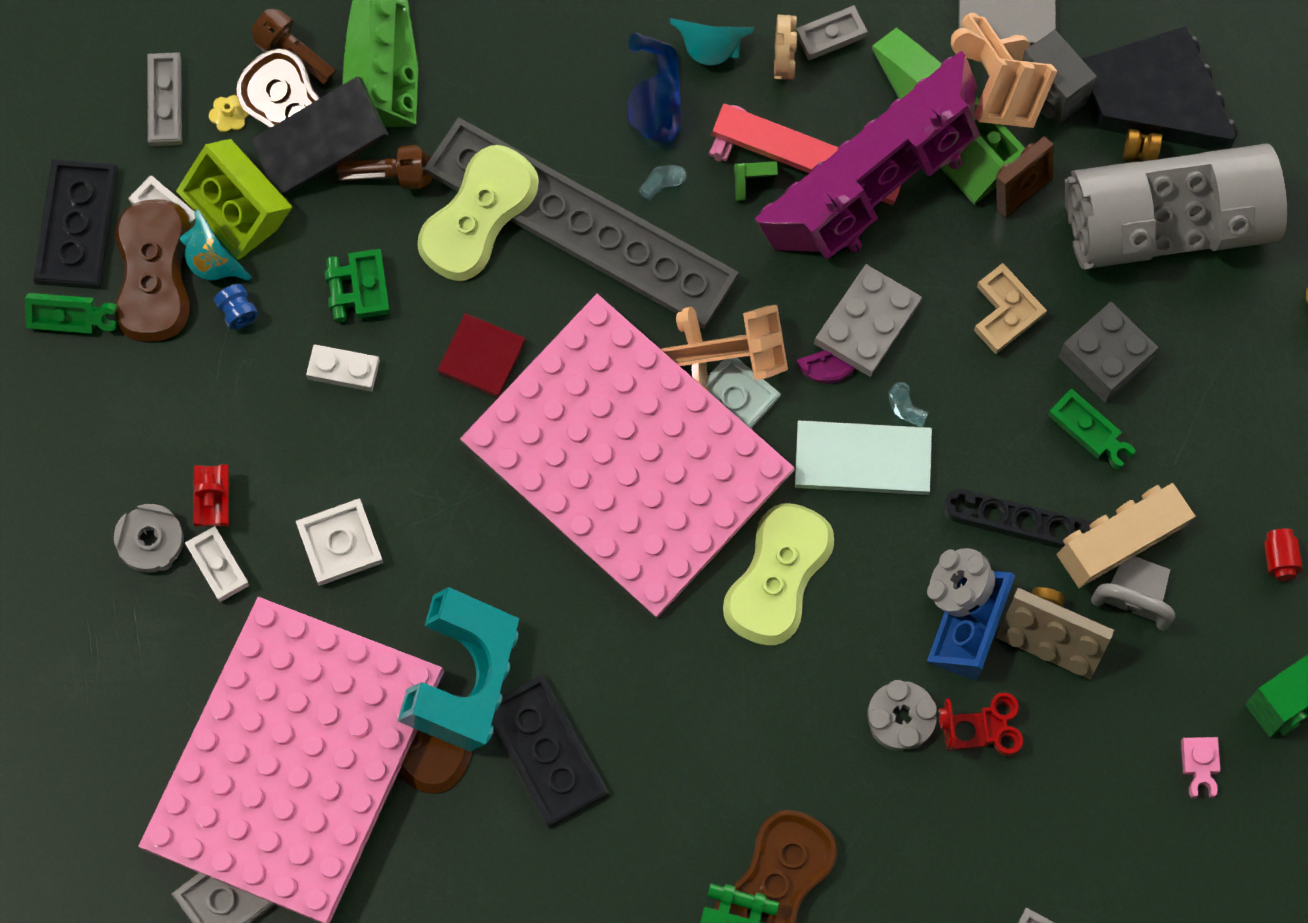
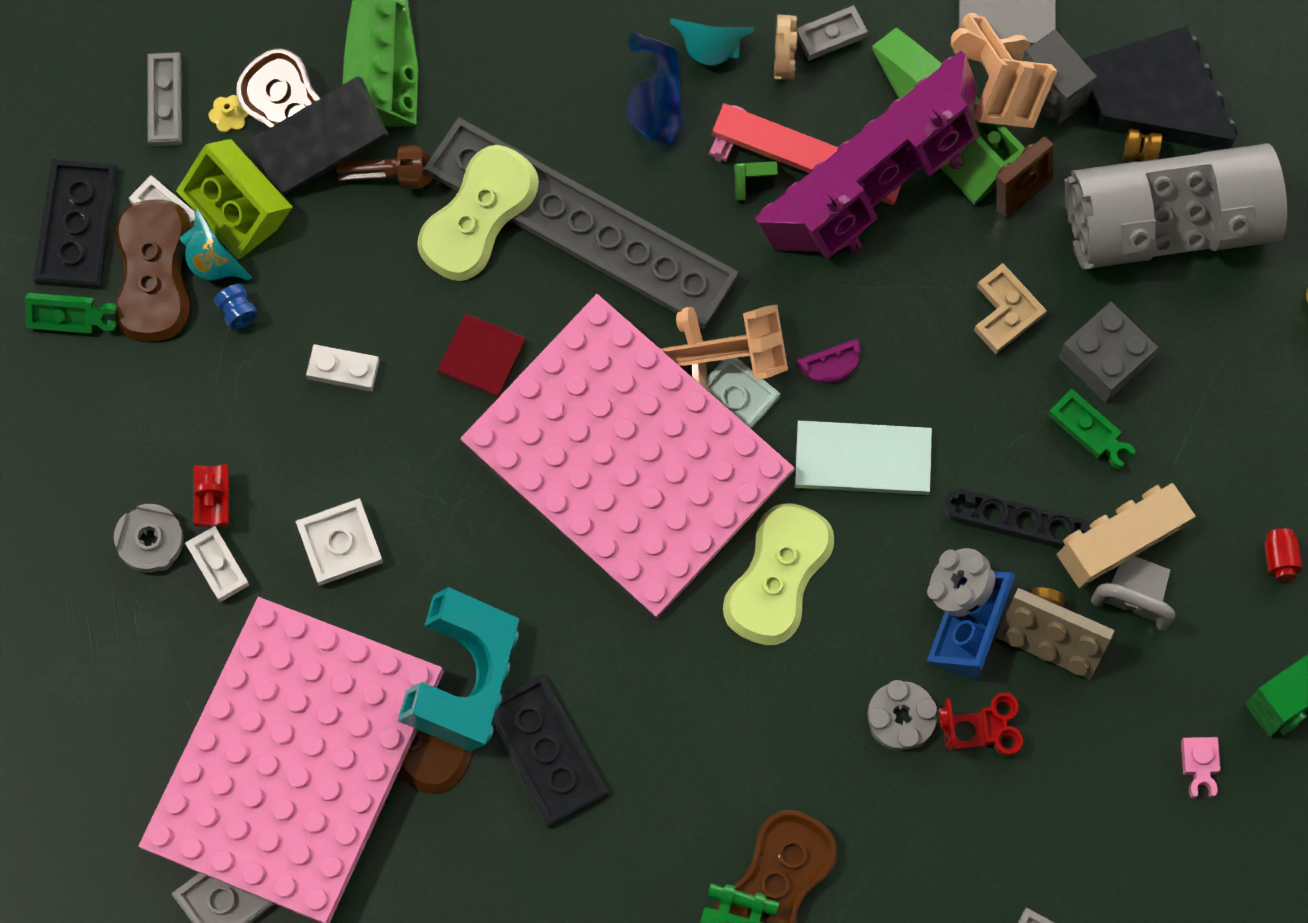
reddish brown piece [252,9,336,85] -> none
green plate [324,249,390,323] -> none
clear light blue arm [638,165,686,200] -> none
light grey plate [814,264,922,377] -> none
clear light blue arm [888,382,929,427] -> none

